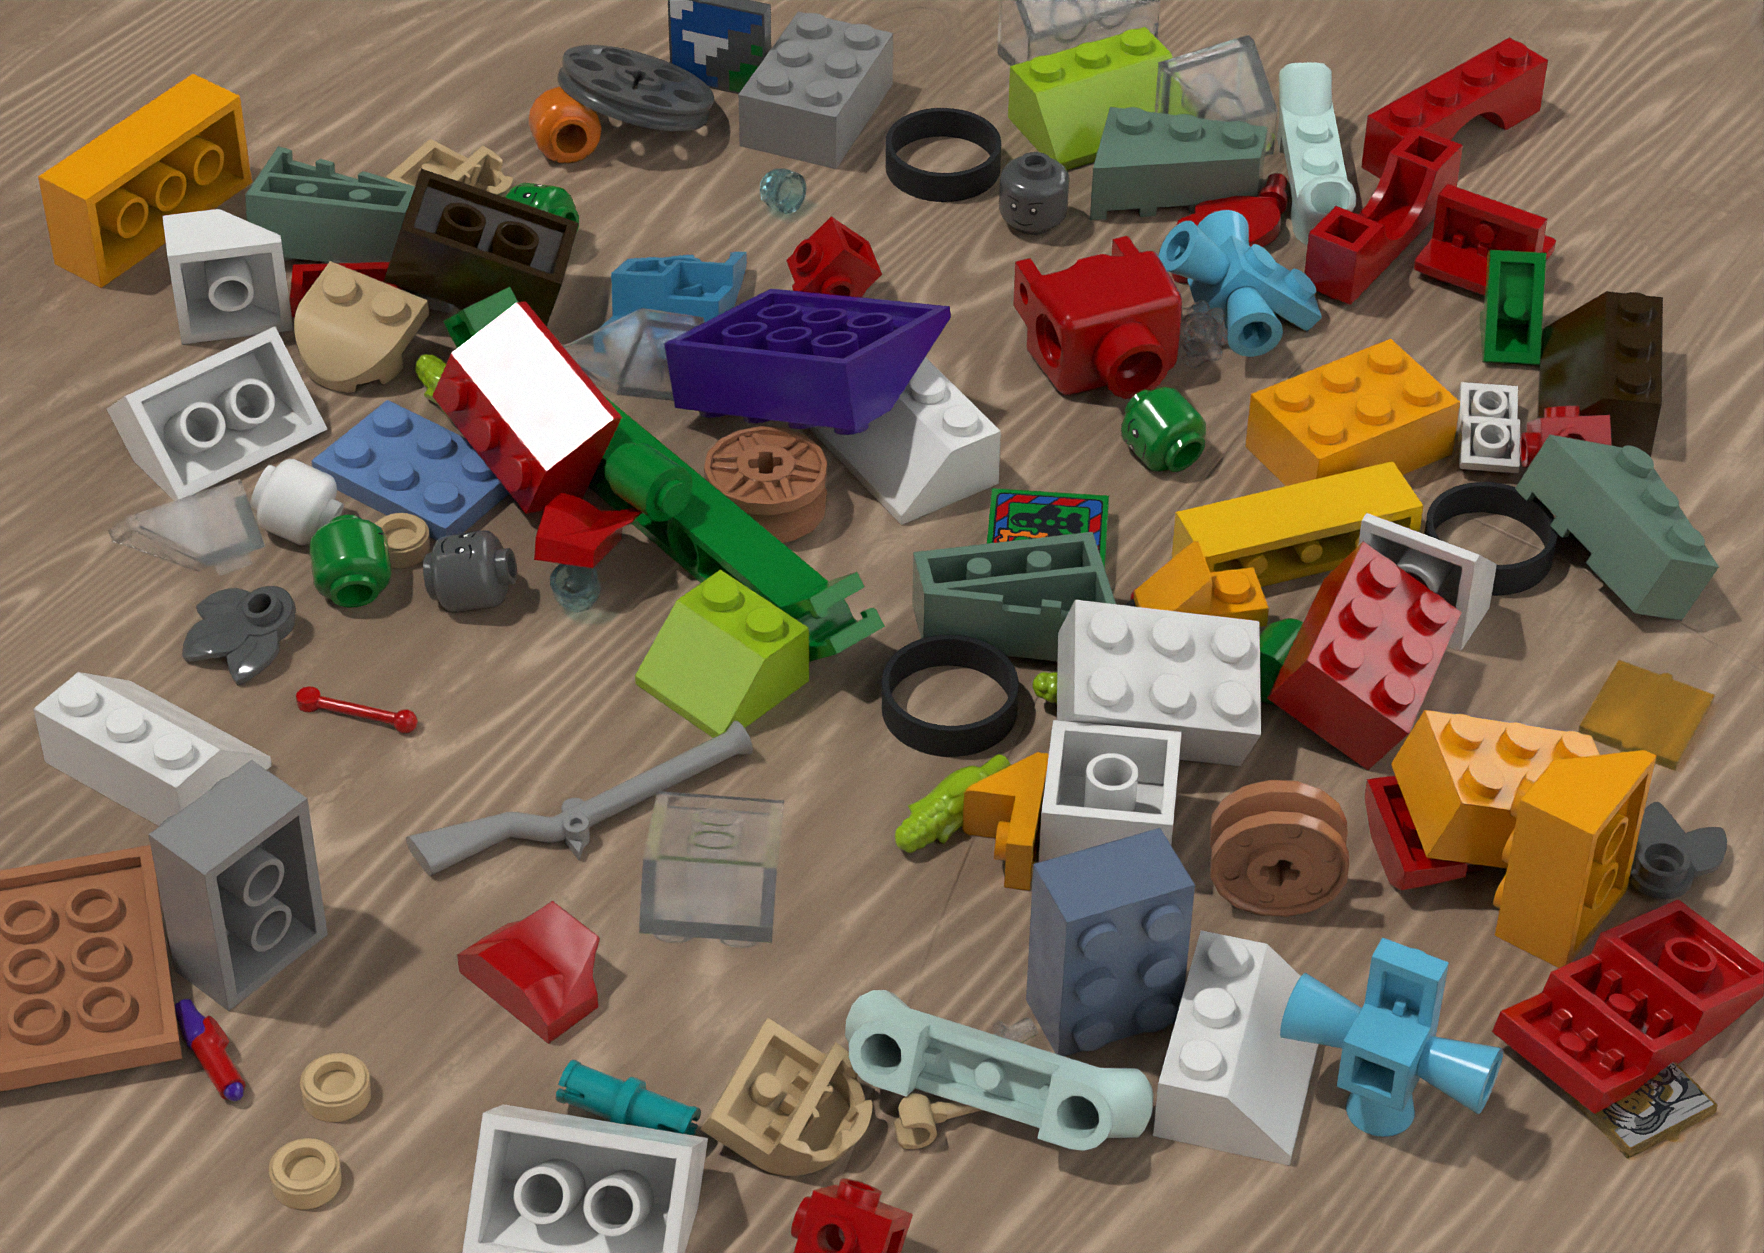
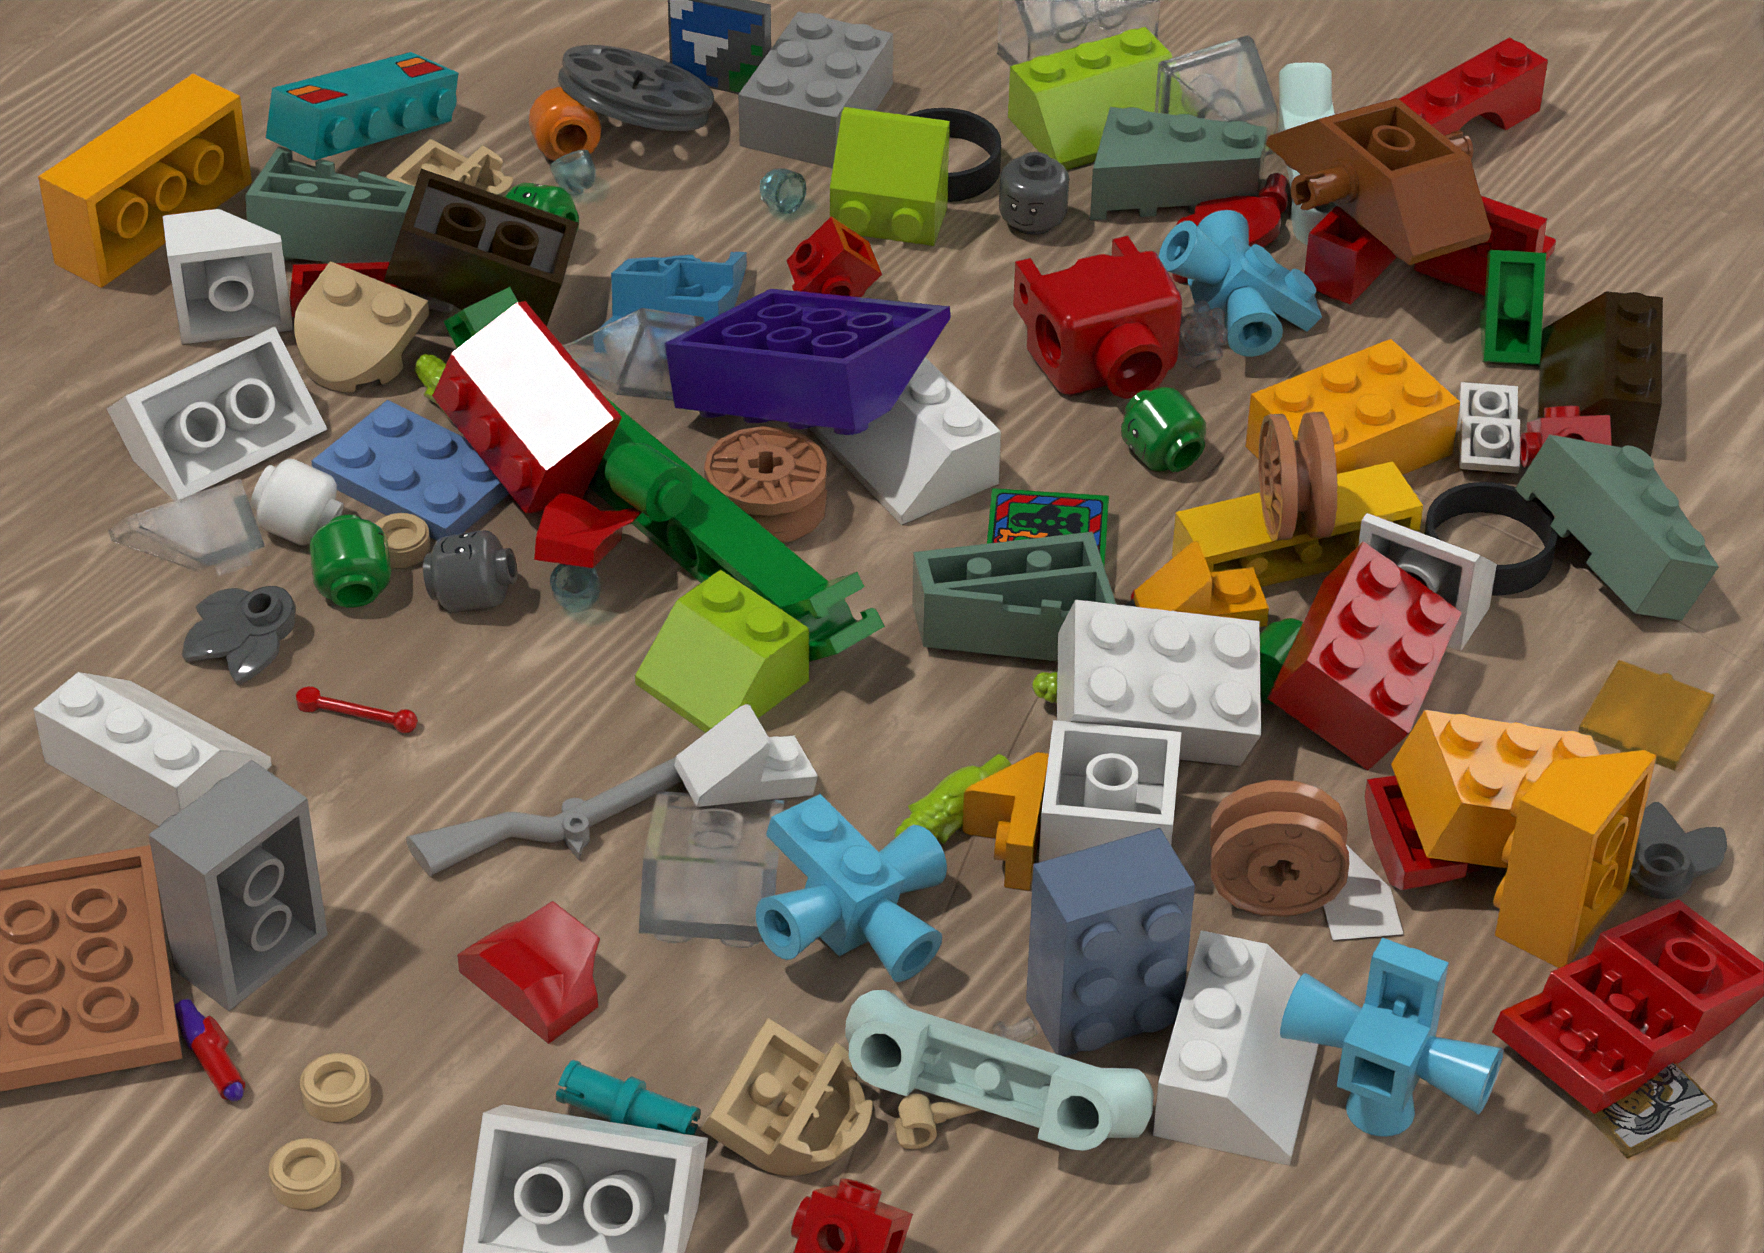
black tyre [882,635,1019,757] -> none
none -> teal brick [266,52,459,160]
none -> clear light blue hinge [550,150,597,195]
none -> white slope [674,704,818,807]
none -> medium azure brick [756,794,947,982]
none -> lime slope [830,107,950,246]
none -> nougat wheel [1258,412,1337,541]
none -> dark orange slope [1265,98,1491,265]
none -> white sticker [1323,844,1404,940]

